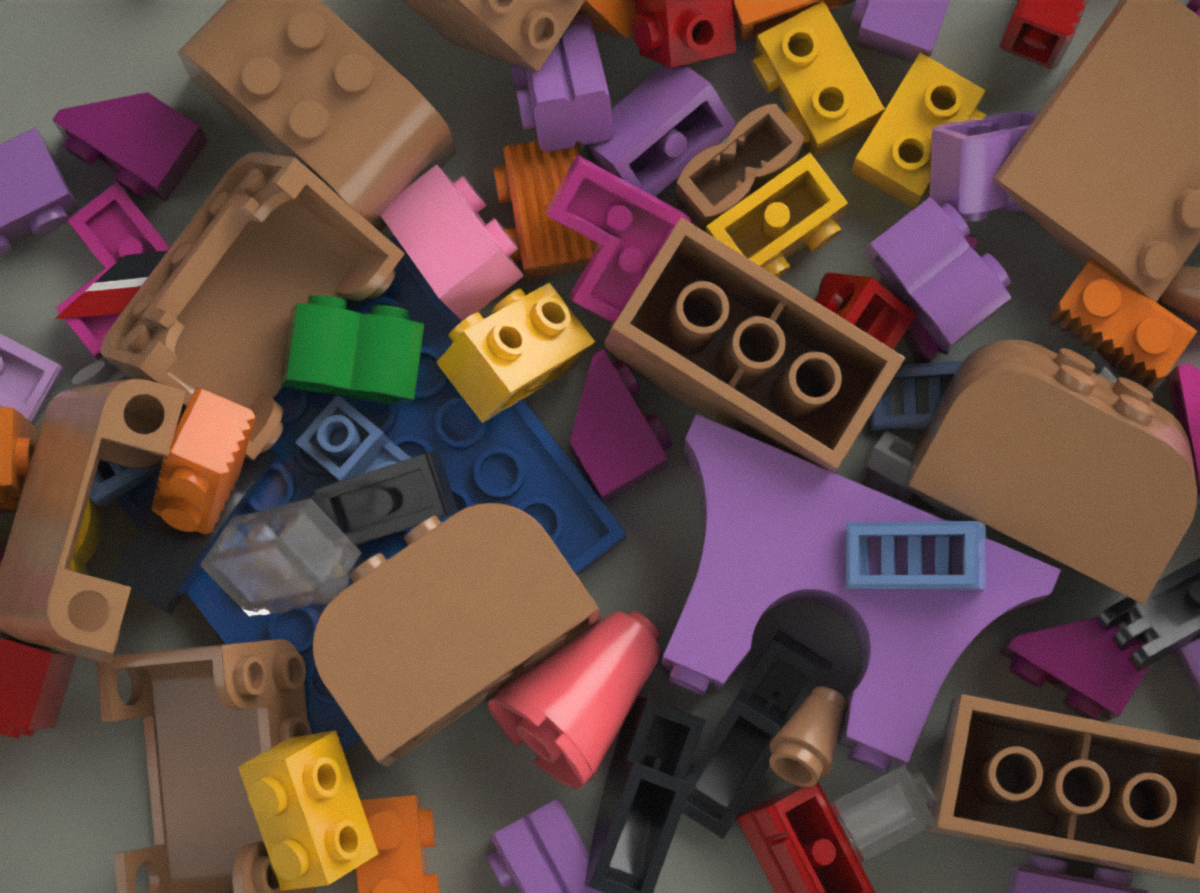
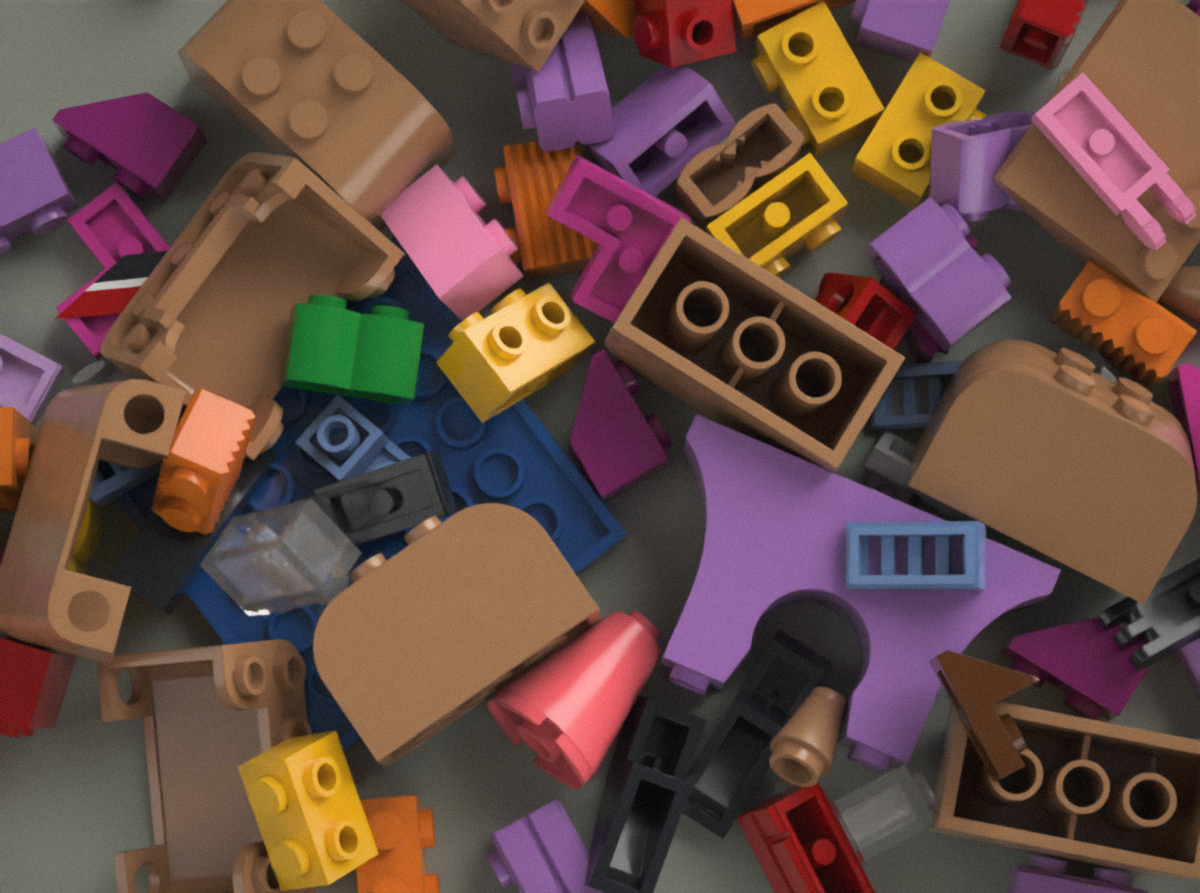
none -> reddish brown slope [929,650,1040,782]
none -> bright pink hinge [1030,72,1196,251]

